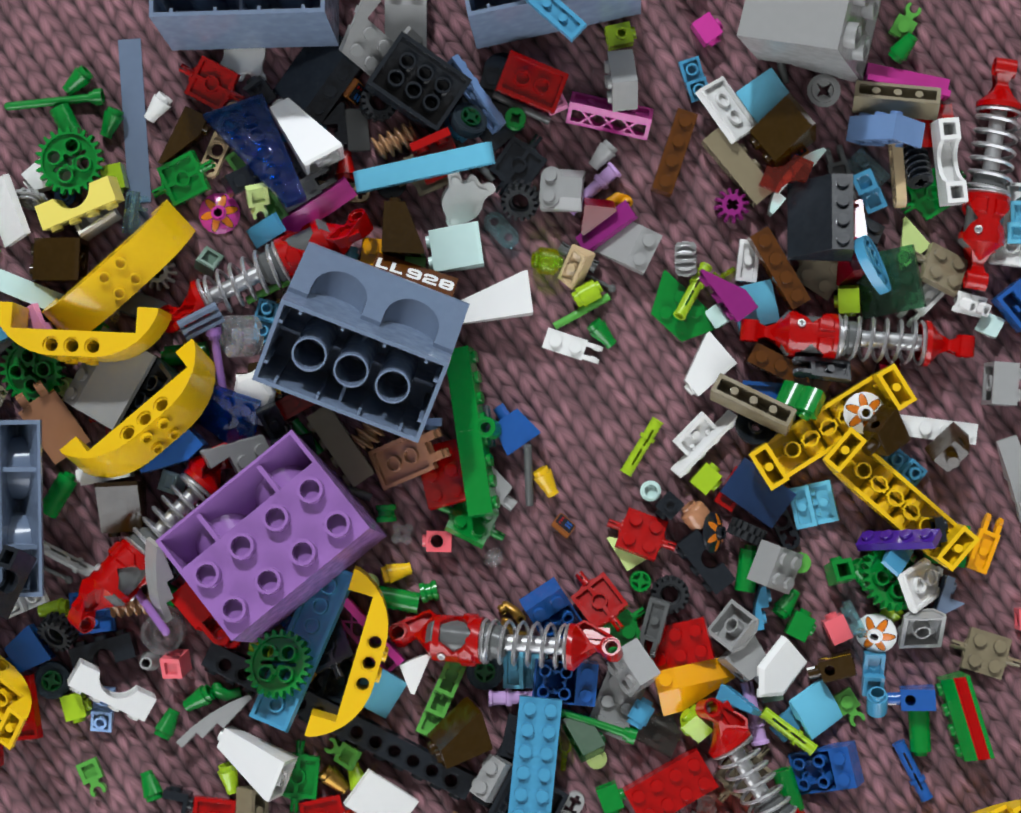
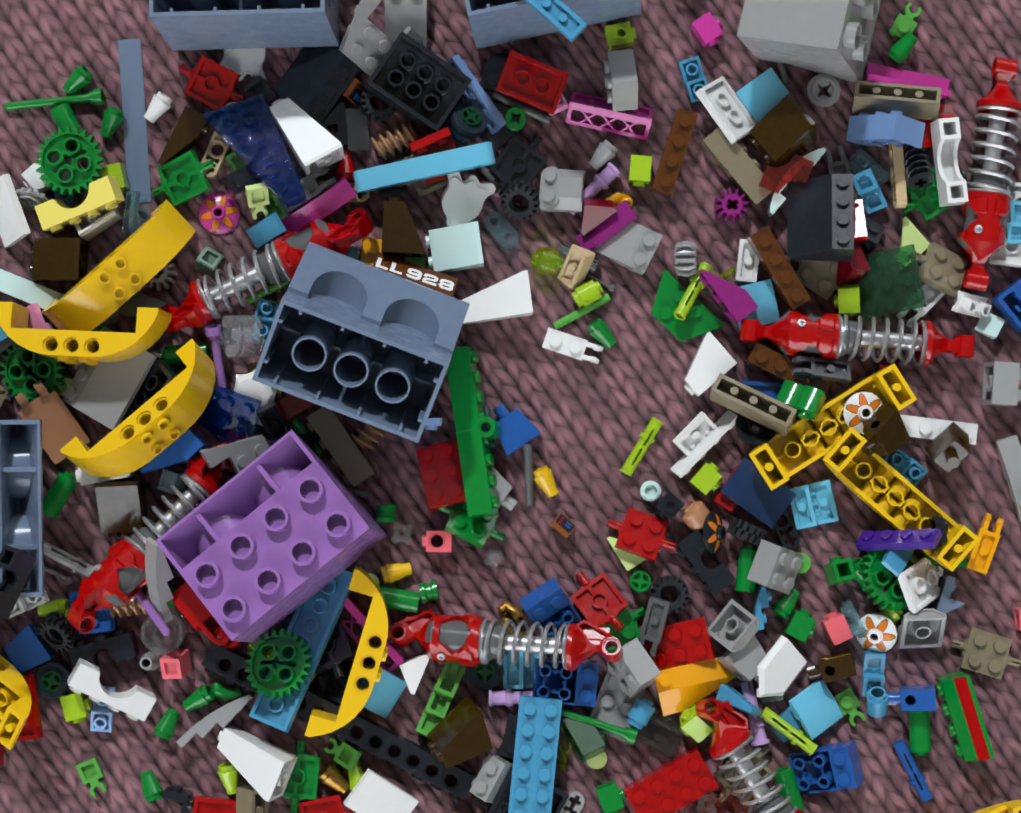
sand blue tile [177,302,225,341] -> none
nougat tile [368,428,451,491] -> none
light aqua slope [705,303,731,329] -> none
dark azure piece [854,235,892,295] -> none
none -> lime brick [628,155,652,187]

